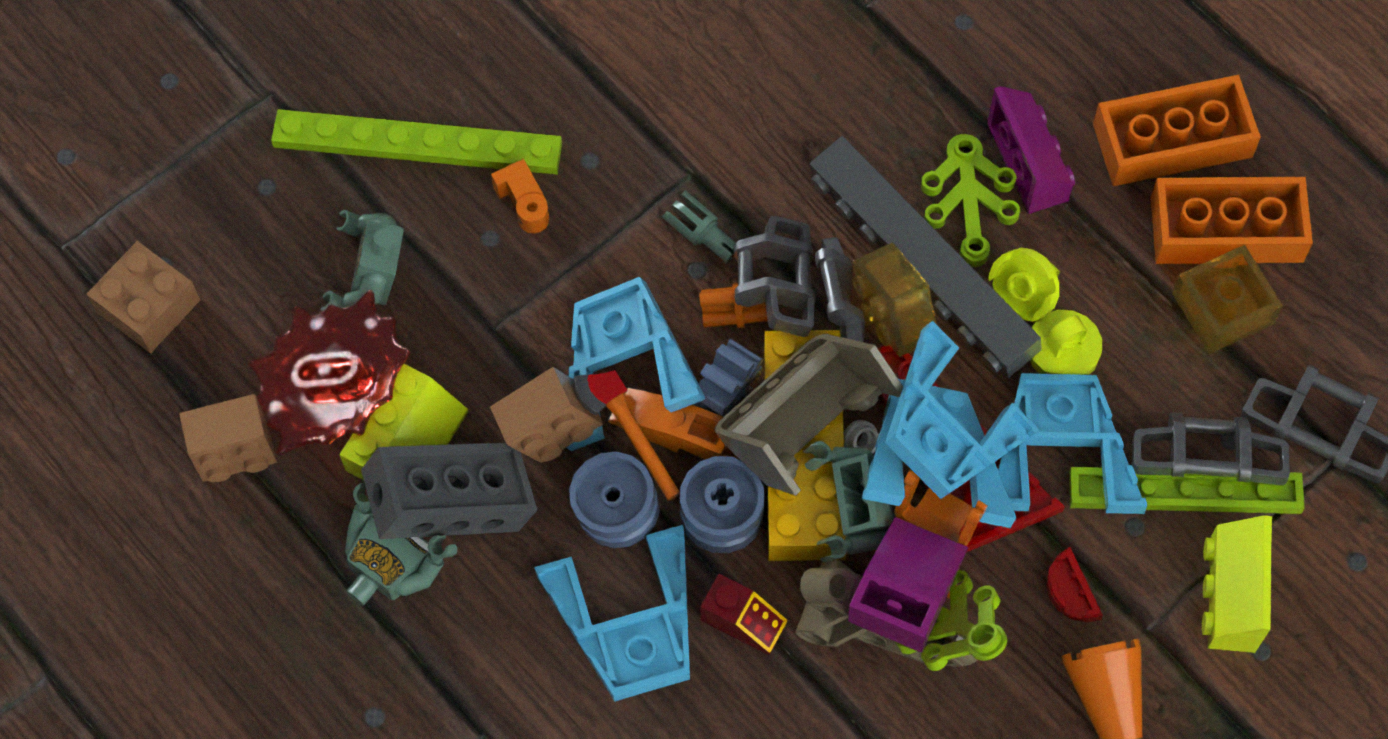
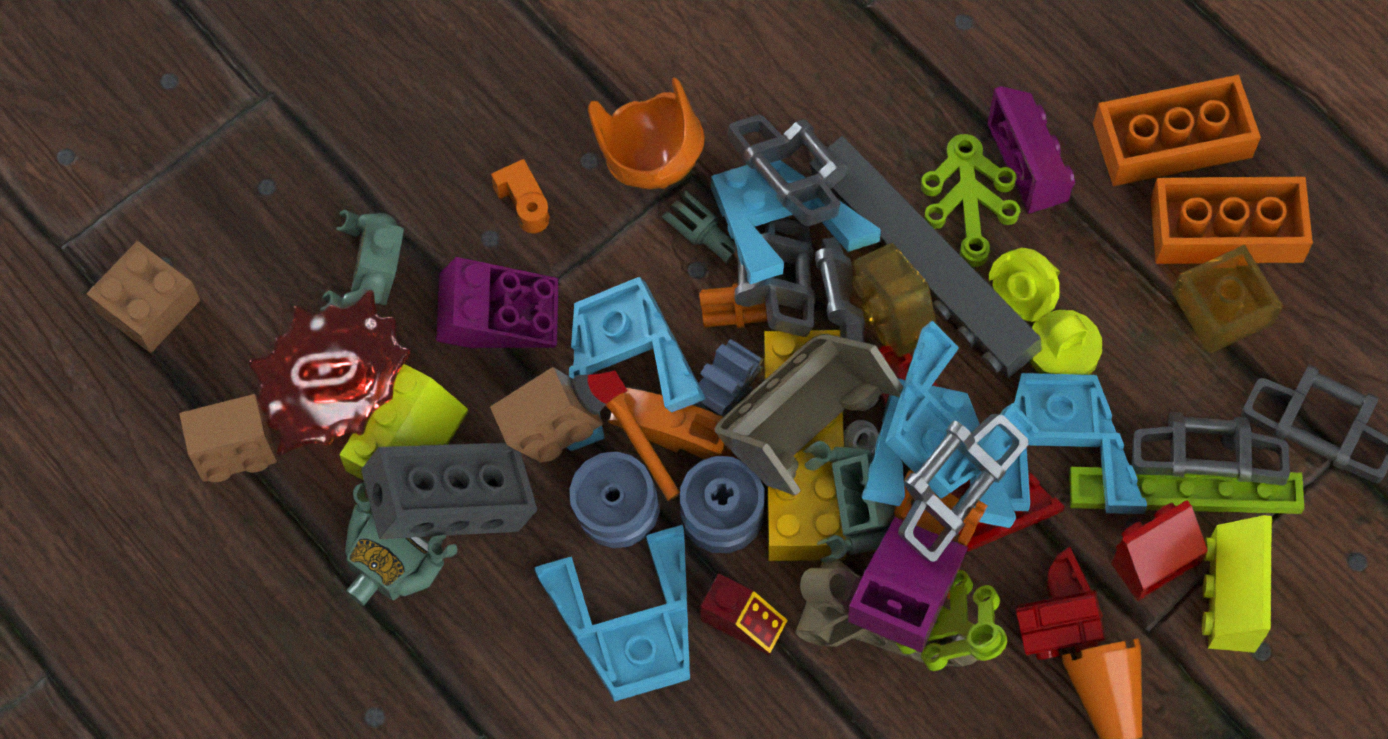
lime plate [271,109,562,175] -> none
none -> magenta slope [436,257,558,348]
none -> orange piece [588,77,705,189]
none -> medium azure wing [711,160,881,284]
none -> flat silver bar [727,115,849,226]
none -> flat silver bar [898,414,1029,562]
none -> red brick [1016,590,1106,660]
none -> red slope [1111,500,1208,601]

